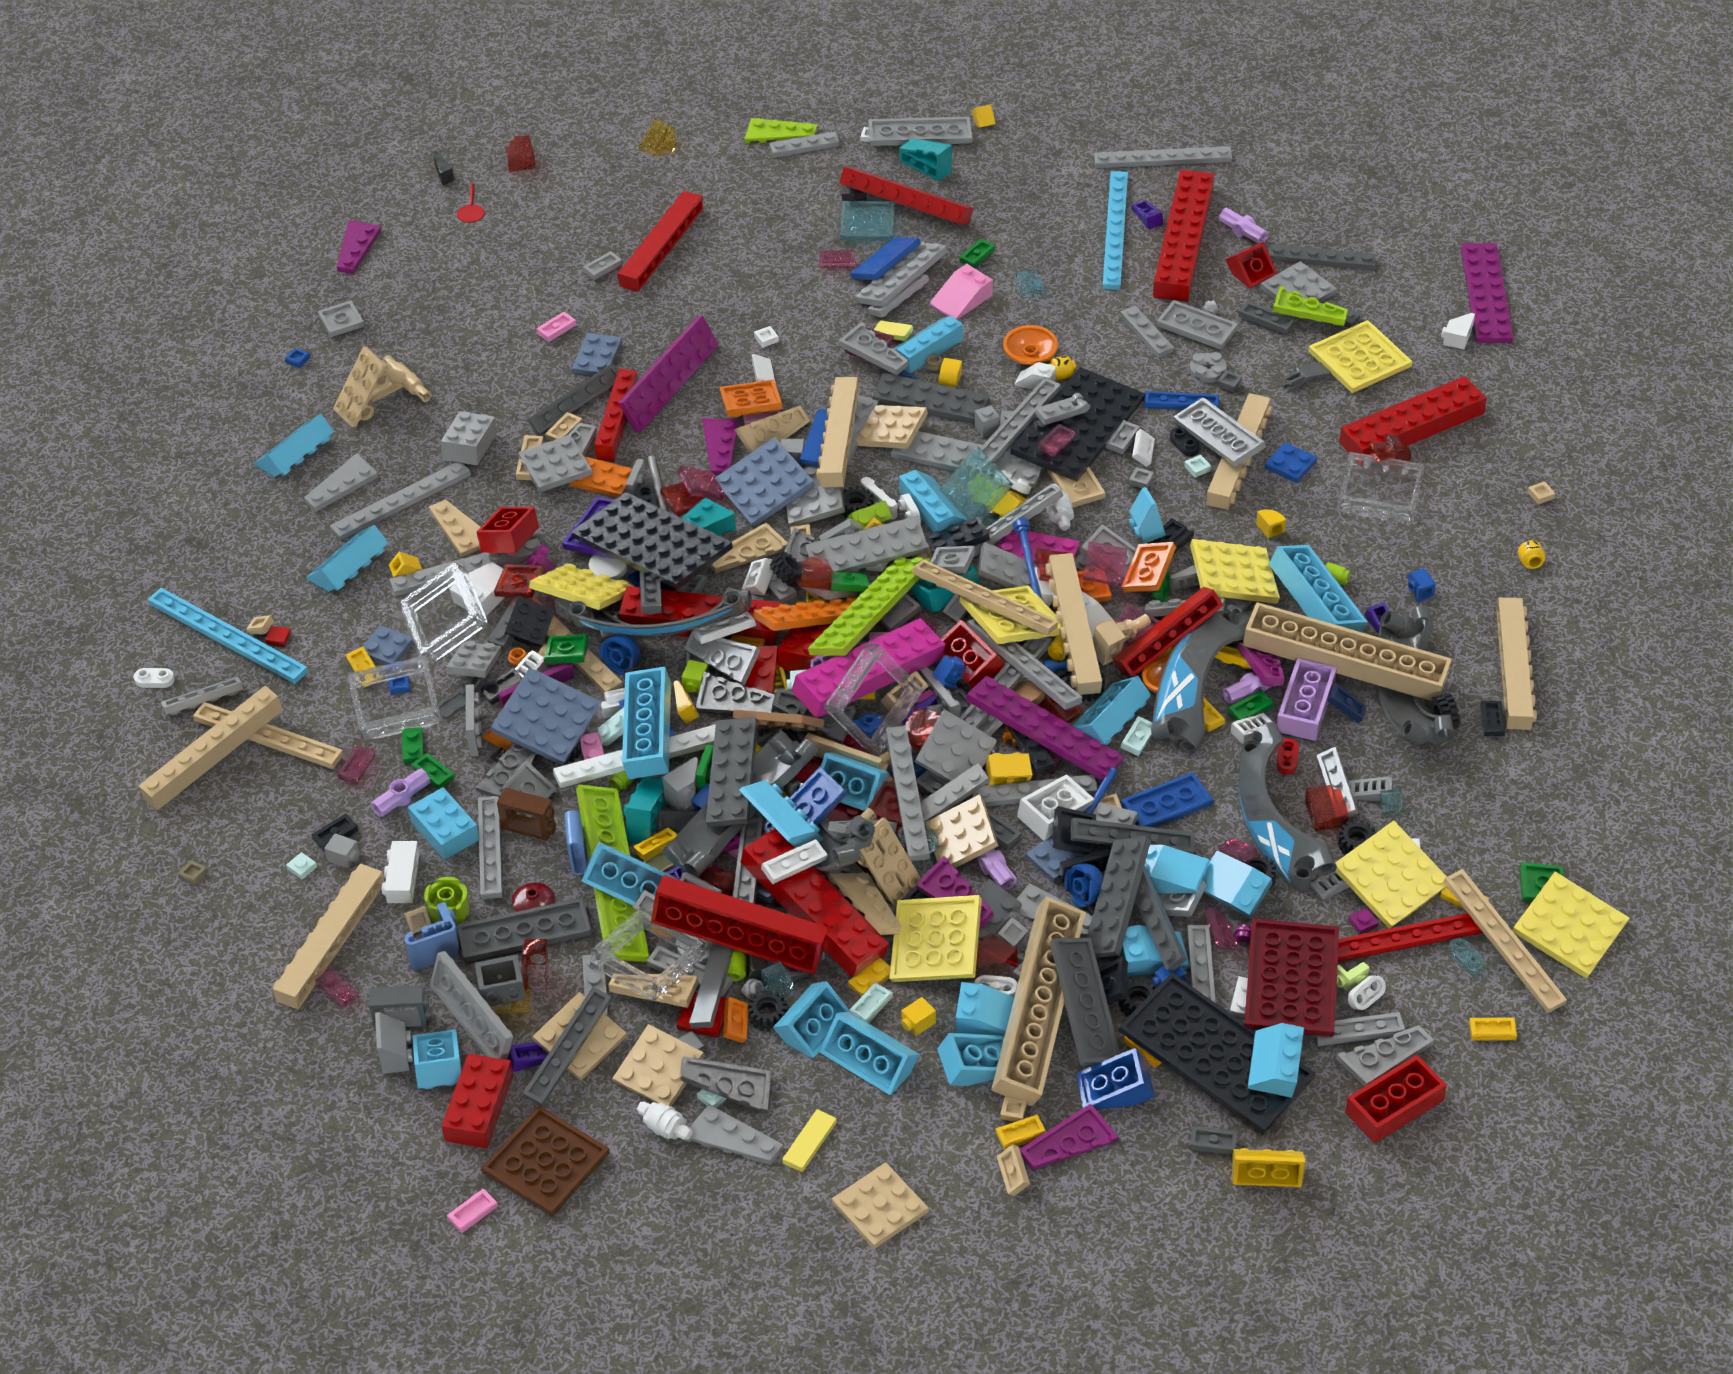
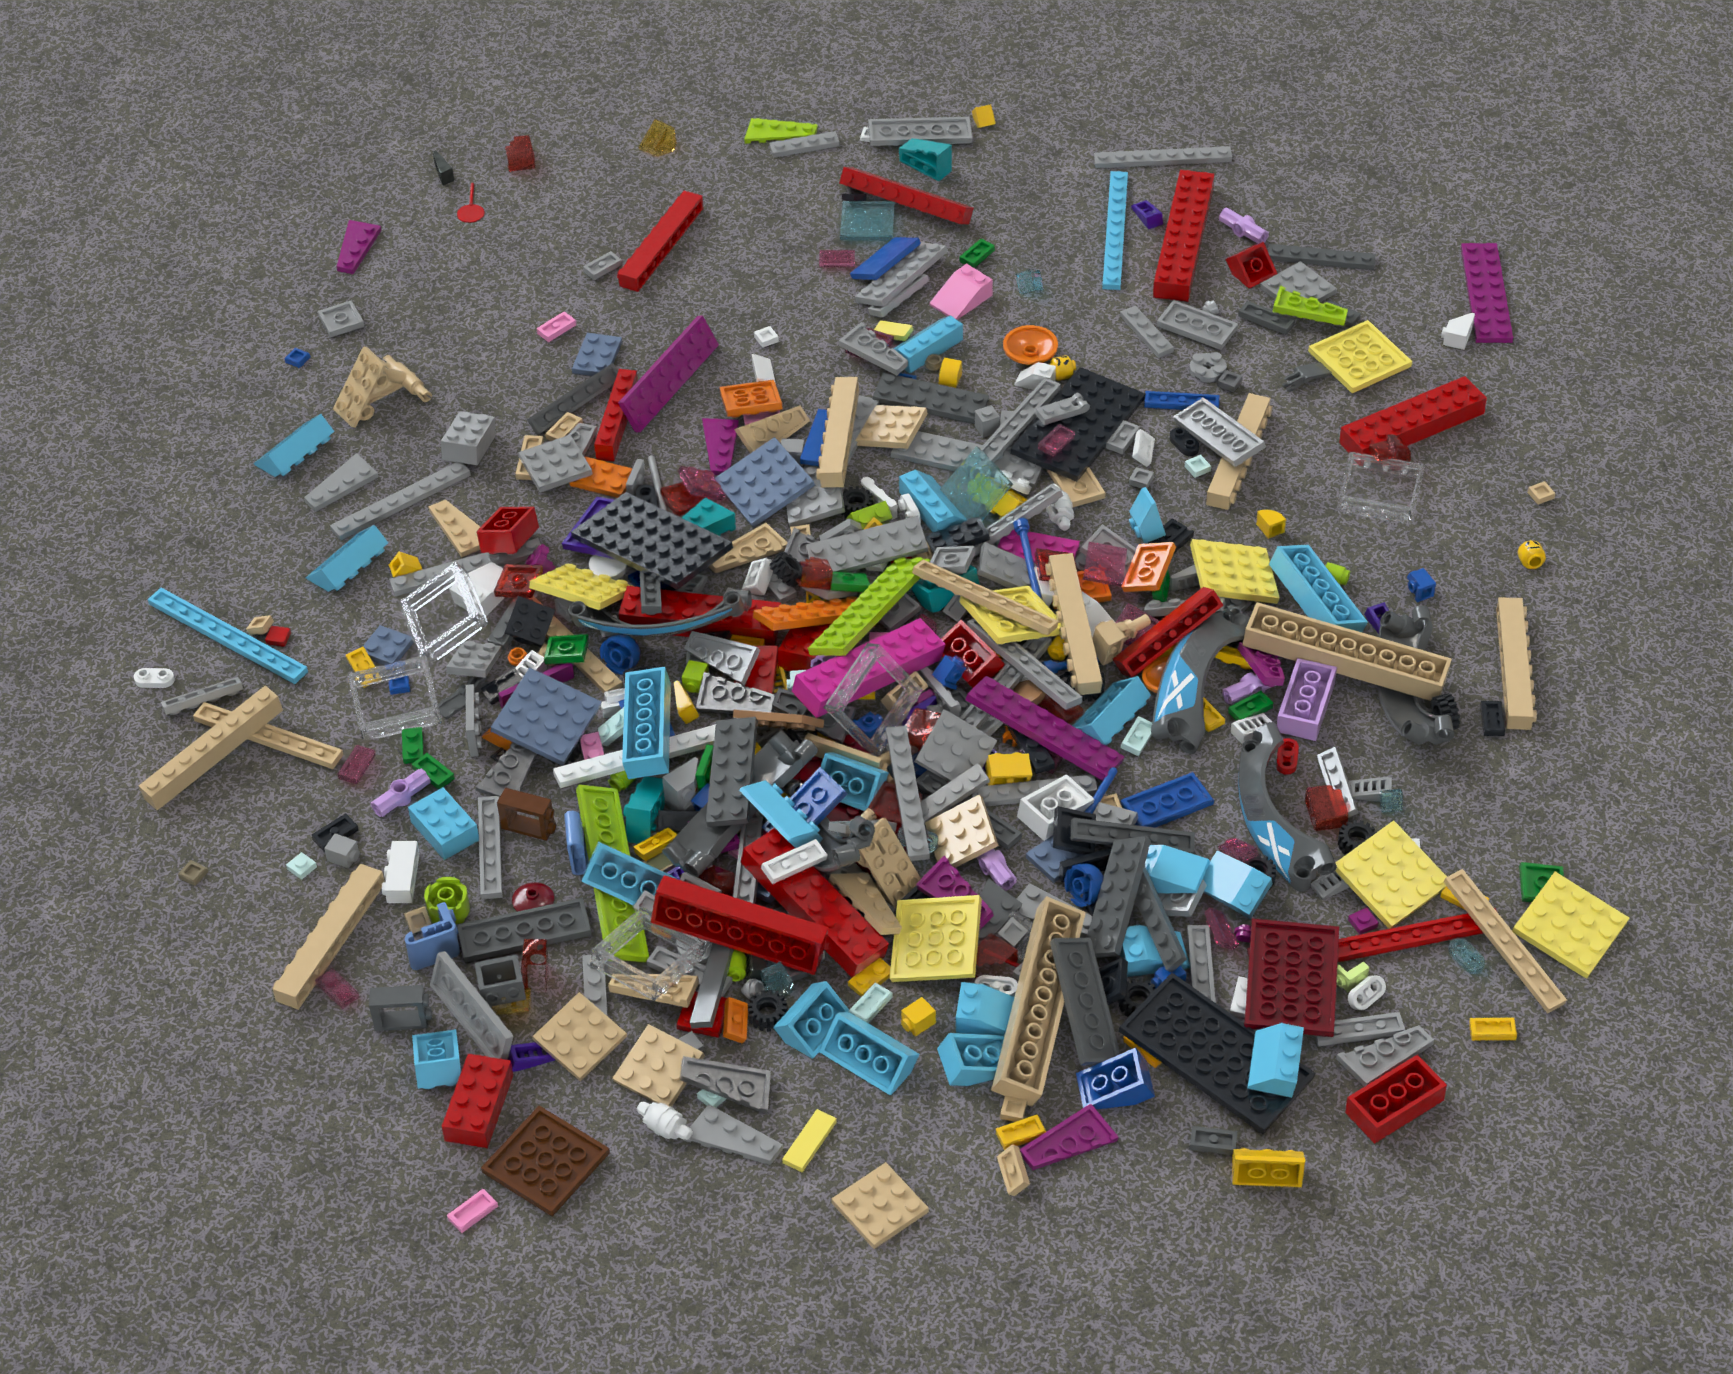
light grey slope [375,1012,413,1074] -> none
light grey plate [499,761,556,818] -> none
dark grey plate [523,987,612,1107] -> none
white tile [693,612,756,644] -> none
blue plate [1265,442,1317,483] -> none
dark blue plate [1327,683,1367,723] -> none

